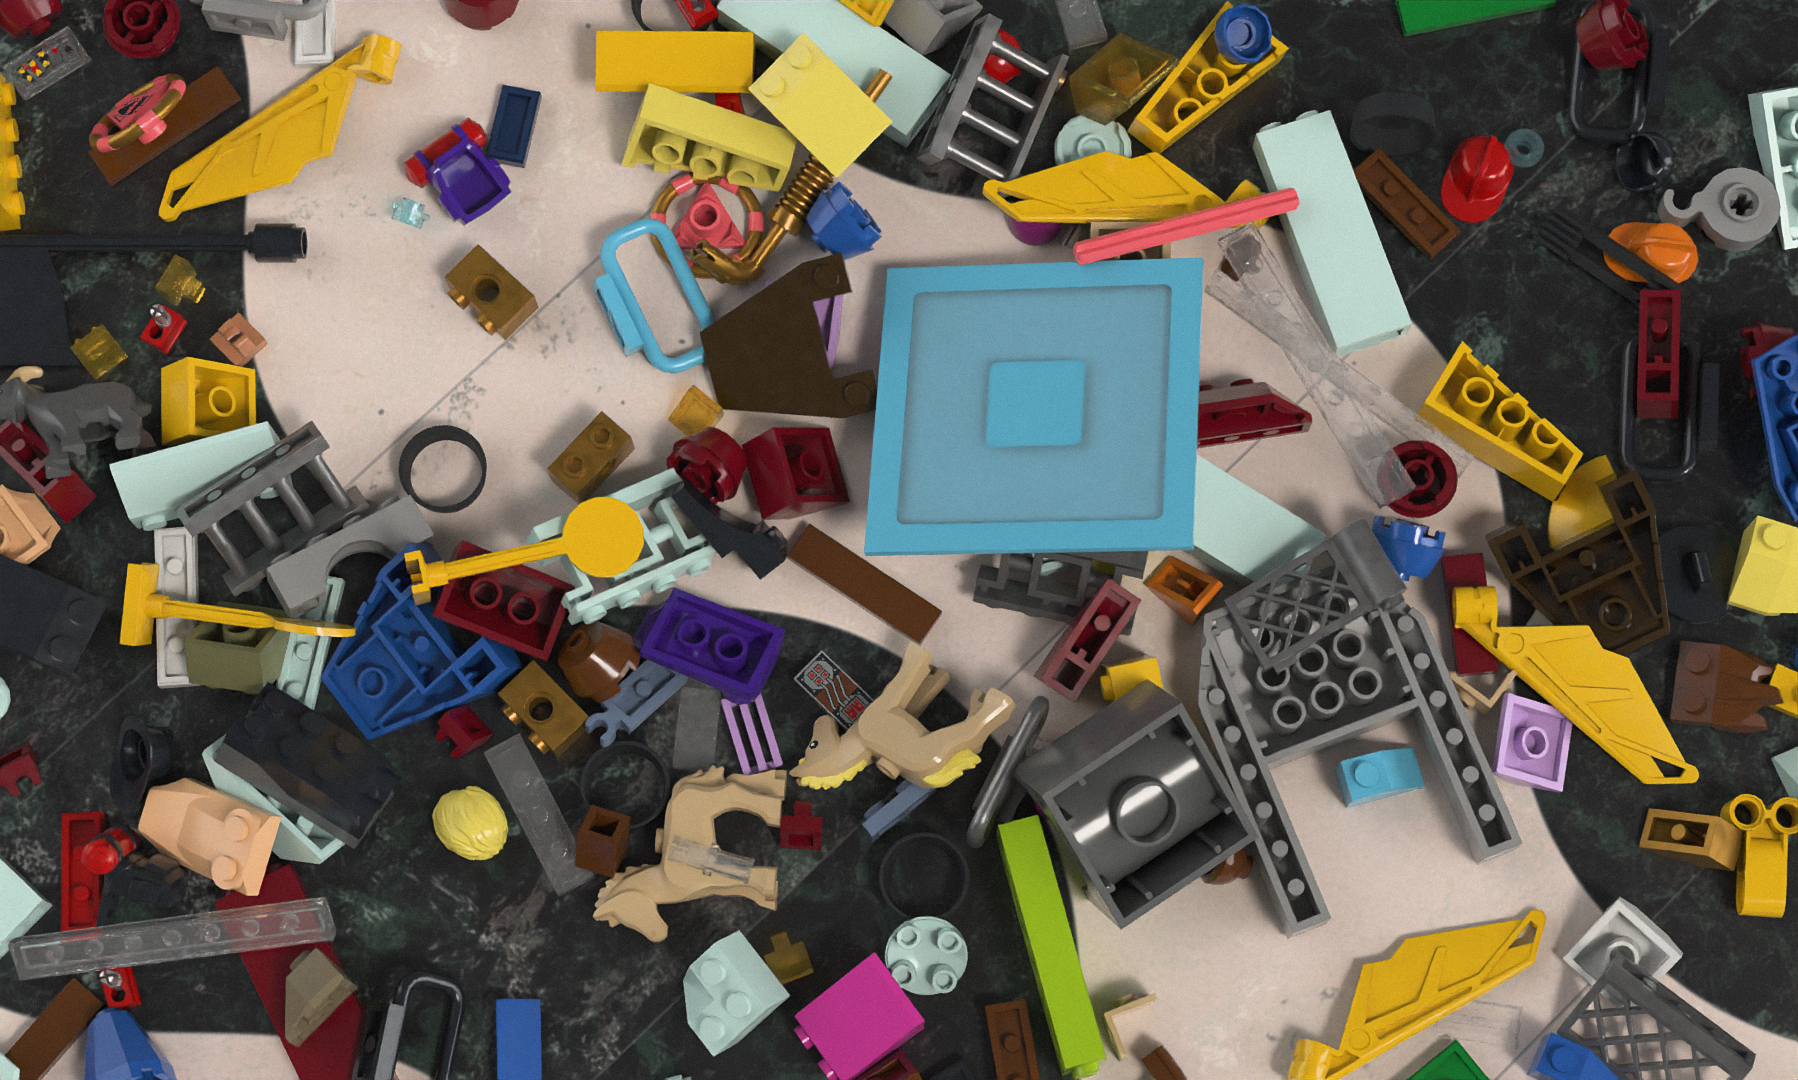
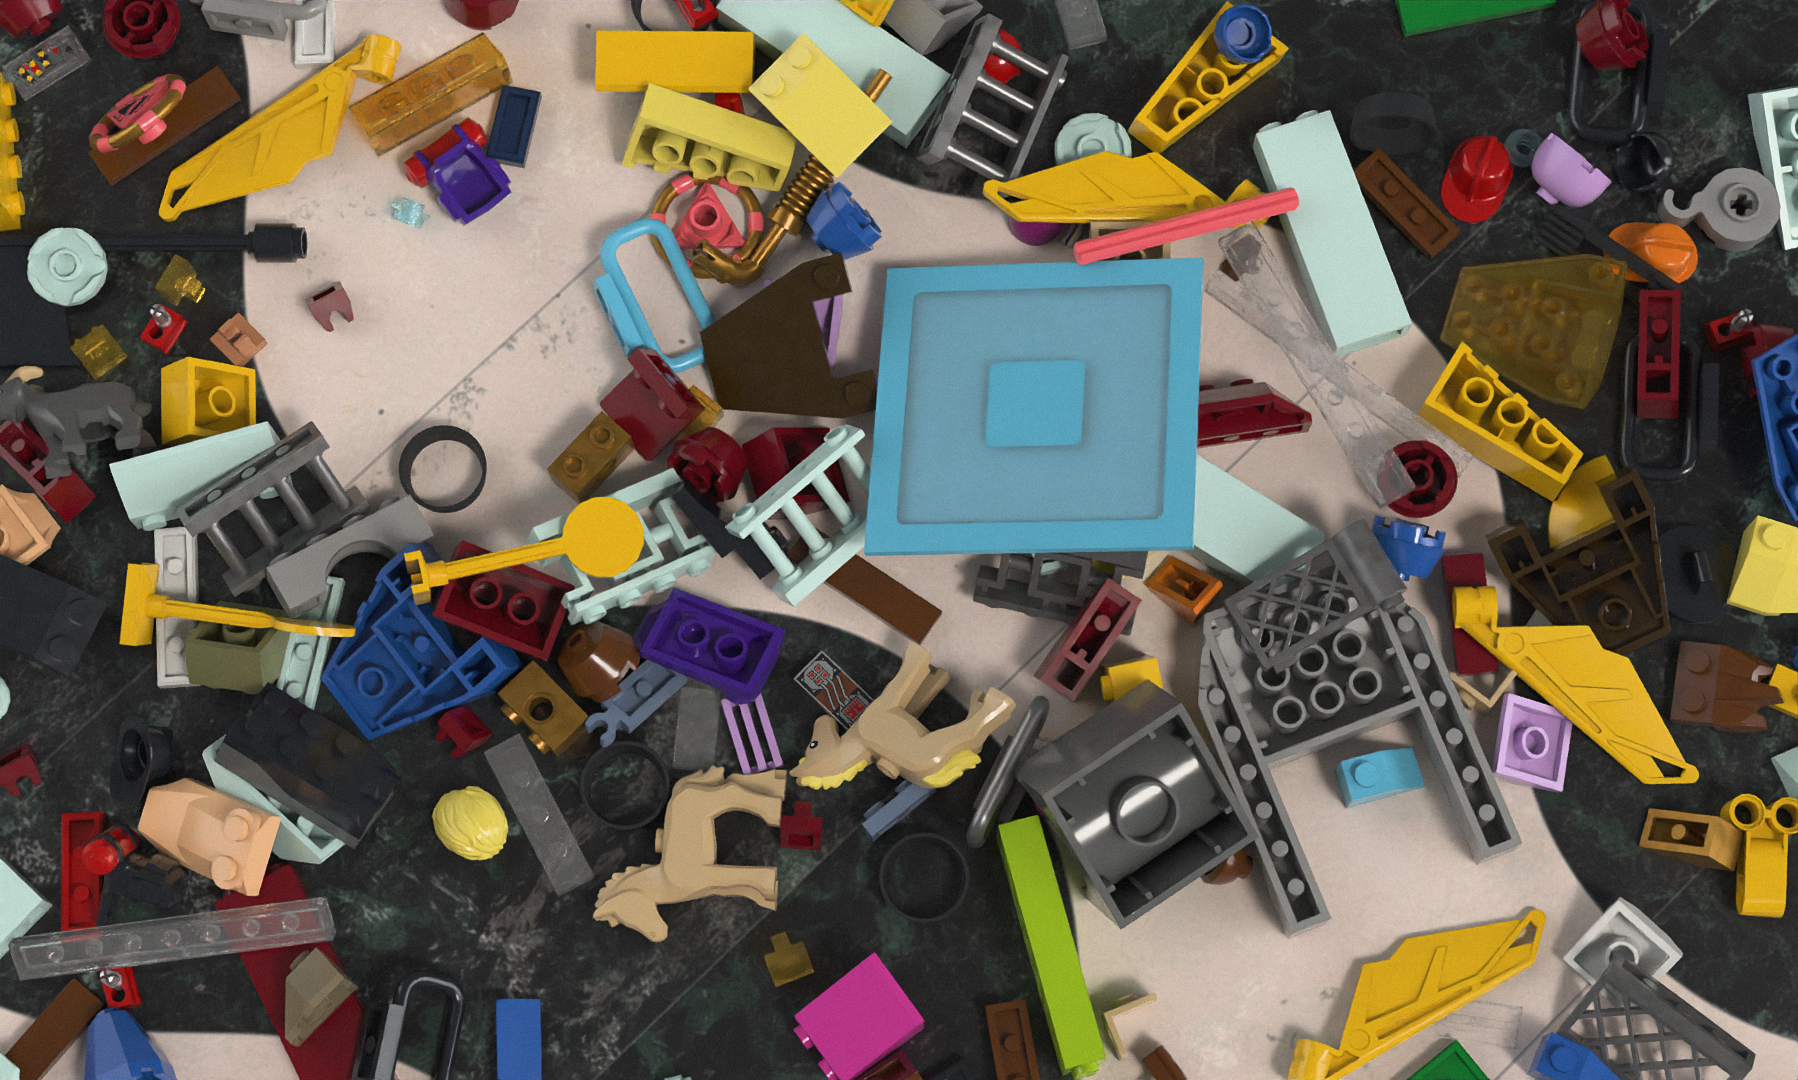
pearl gold brick [445,244,539,340] -> none
reddish brown brick [575,805,631,878] -> none
clear pin [668,835,755,885] -> none
light aqua slope [683,930,790,1057] -> none
light aqua dish [885,916,968,995] -> none
clear yellow slope [1068,33,1180,126] -> none
none -> light aqua tile [27,227,108,307]
none -> tile [305,282,354,332]
none -> clear yellow slope [348,32,513,157]
none -> dark red bracket [600,348,705,461]
none -> light aqua fence [725,424,871,607]
none -> clear yellow wedge [1440,254,1627,410]
none -> lavender cylinder [1531,133,1612,207]
none -> red piece [1703,309,1753,353]

